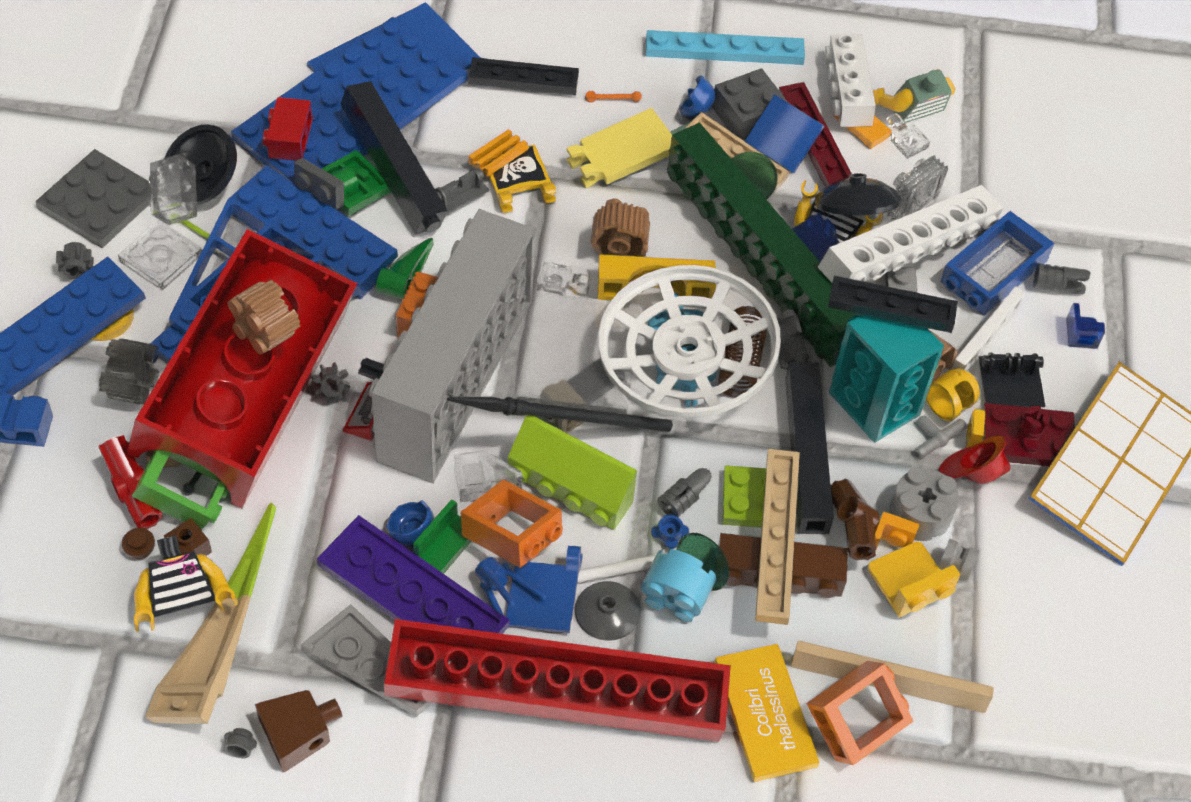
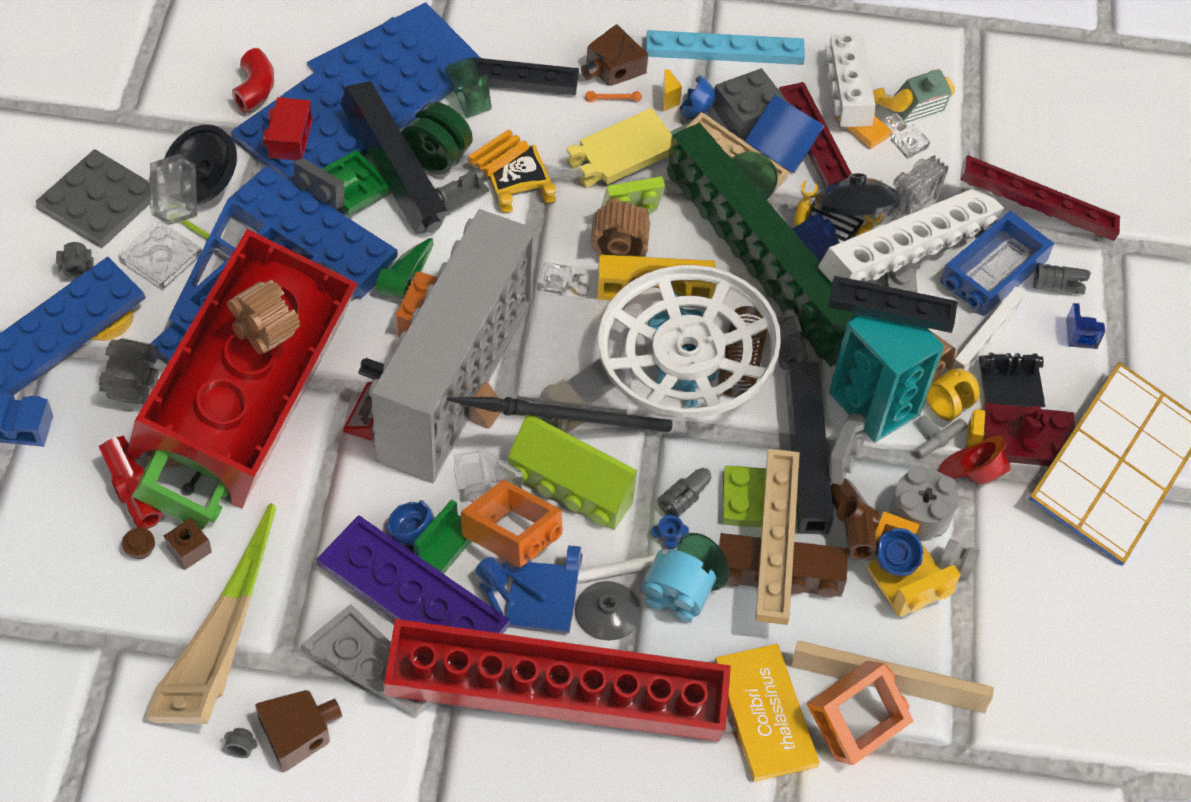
torso [134,535,238,632] -> none
dark grey gear [312,362,351,402] -> none
none -> red cylinder [232,48,274,113]
none -> dark green wheel [401,102,473,174]
none -> clear green slope [445,57,492,119]
none -> medium nougat slope [469,382,501,429]
none -> reddish brown torso [581,24,648,86]
none -> lime plate [601,176,665,215]
none -> yellow slope [662,69,682,111]
none -> light grey hinge [830,413,865,485]
none -> blue hair [875,528,923,577]
none -> dark red plate [960,155,1120,241]

